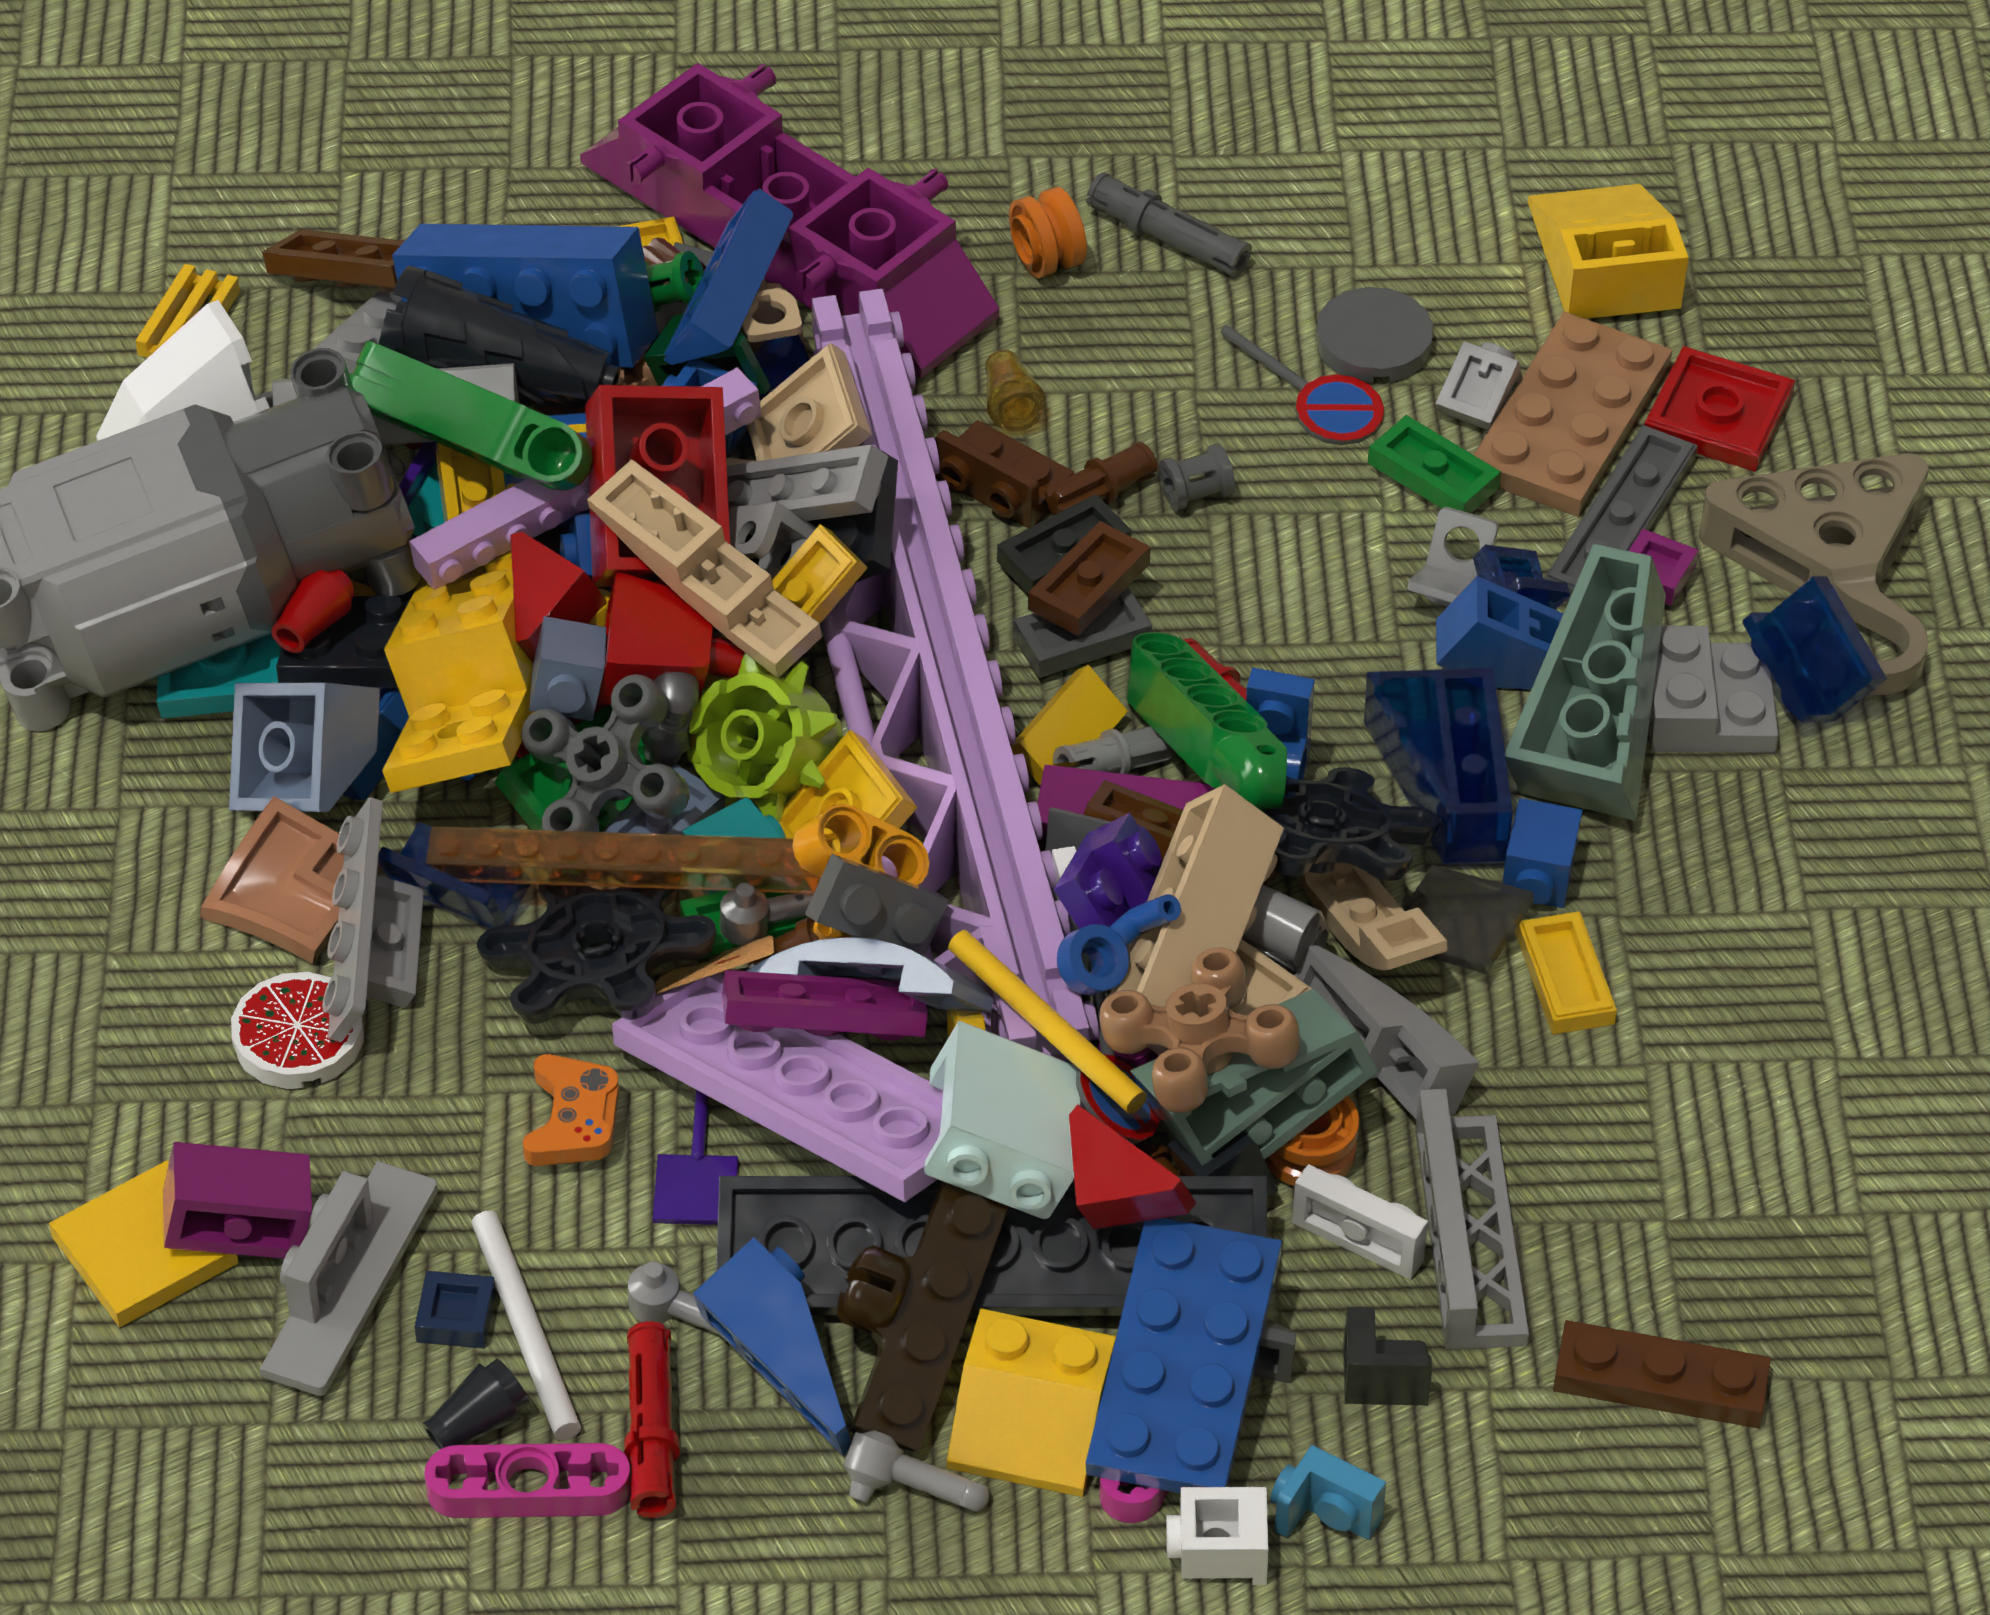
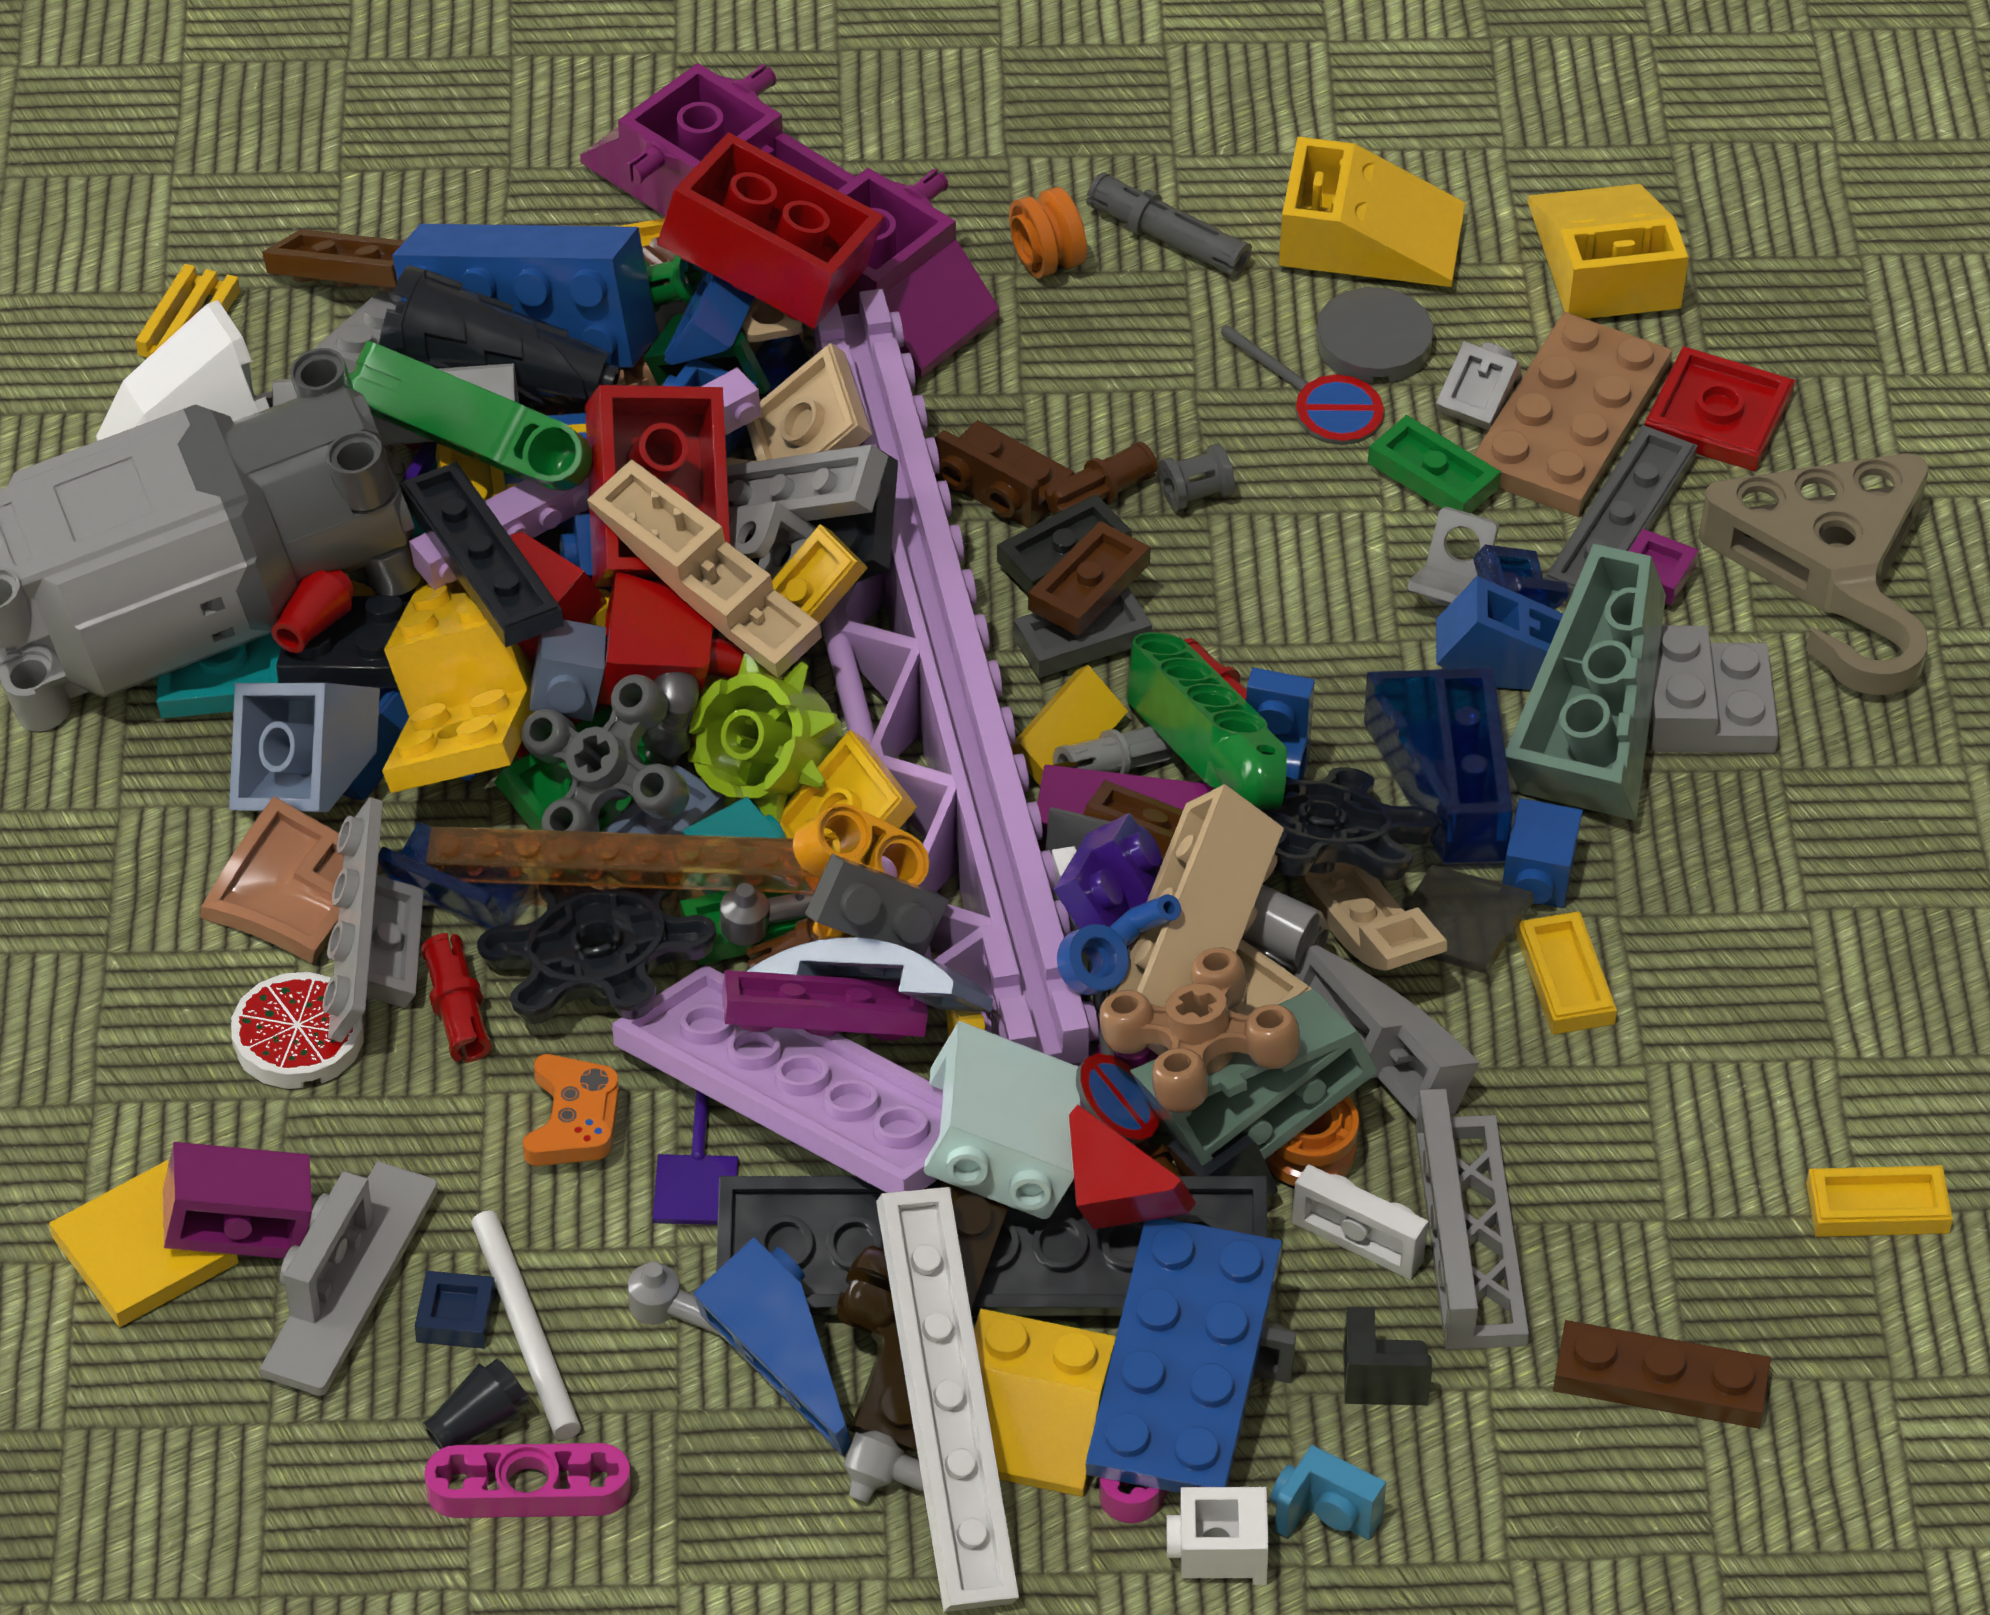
red pin [624,1321,680,1518] -> none
clear orange sticker [654,936,774,994] -> none
yellow bar [948,930,1147,1114] -> none
clear yellow cone [985,350,1045,432] -> none
clear blue bracket [1742,576,1887,723] -> none
none -> black tile [399,462,564,647]
none -> red pin [421,933,492,1063]
none -> red brick [657,132,884,329]
none -> white plate [876,1187,1019,1612]
none -> yellow slope [1279,136,1465,287]
none -> yellow tile [1806,1165,1953,1237]

